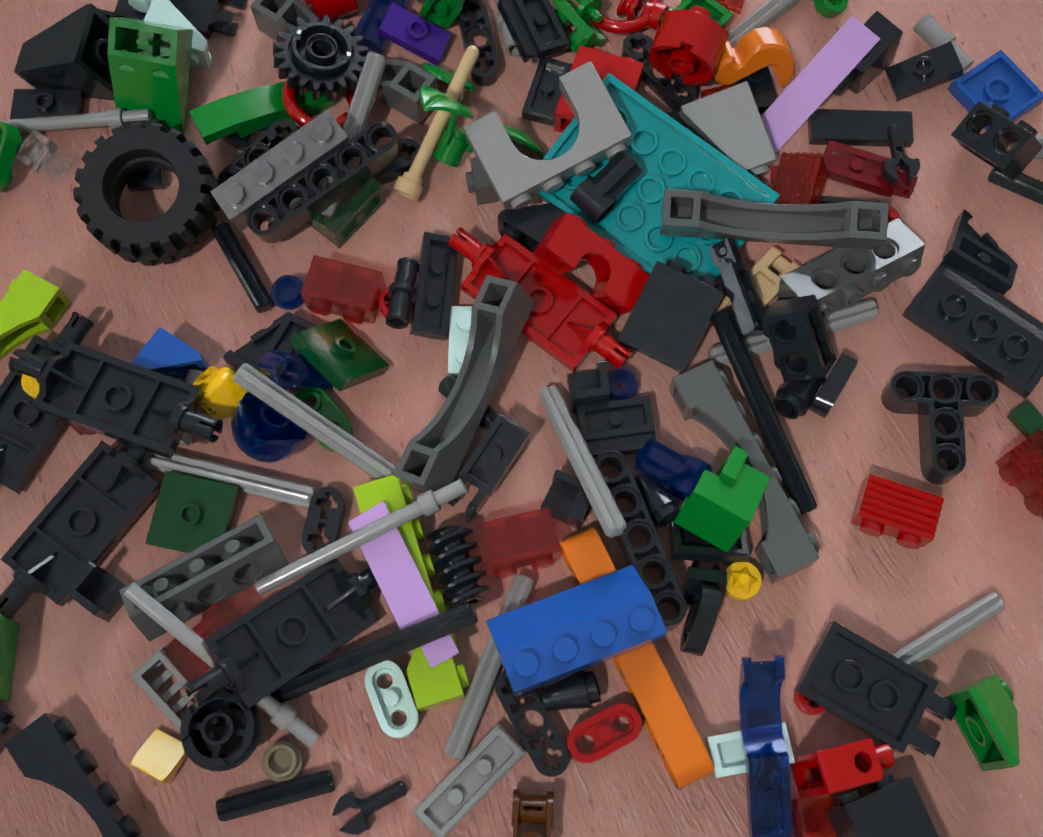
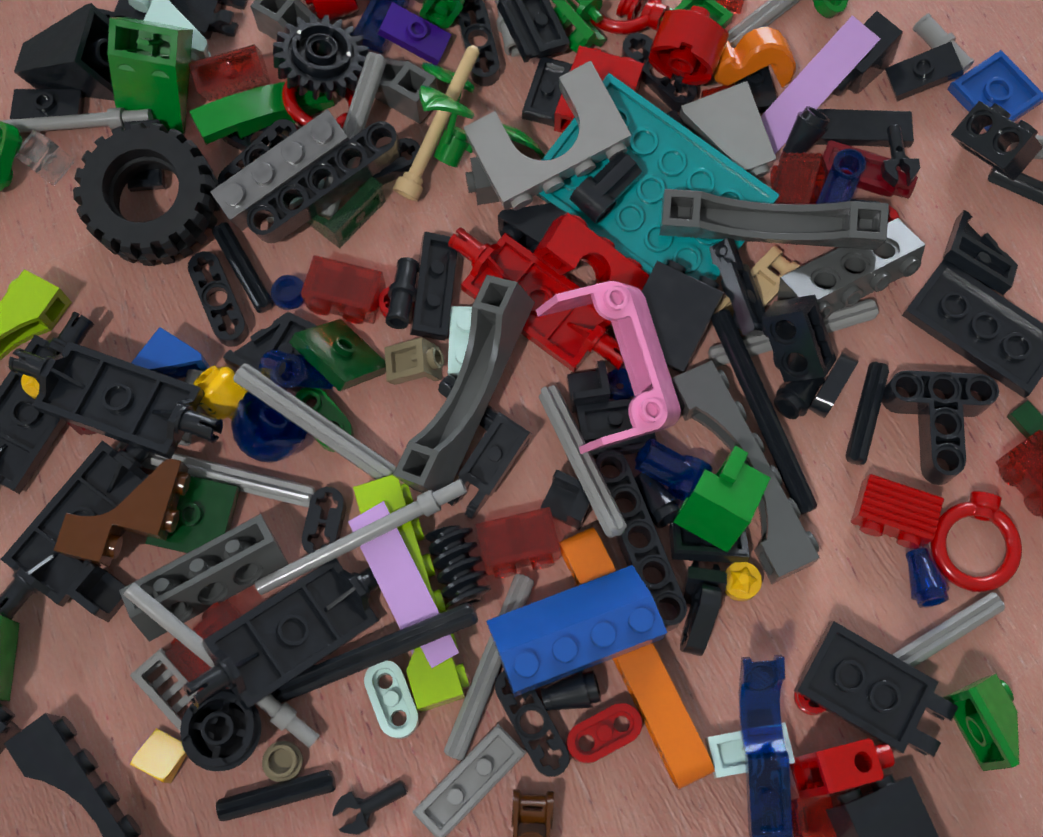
none -> reddish brown arch [53,459,191,567]
none -> black beam [188,251,248,347]
none -> clear red brick [189,44,270,102]
none -> dark tan bracket [384,337,444,385]
none -> bright pink windscreen [536,281,681,454]
none -> black cone [783,106,830,161]
none -> clear blue piece [816,149,866,204]
none -> black axle [845,362,889,465]
none -> clear blue cone [905,548,950,608]
none -> red piece [930,491,1022,592]

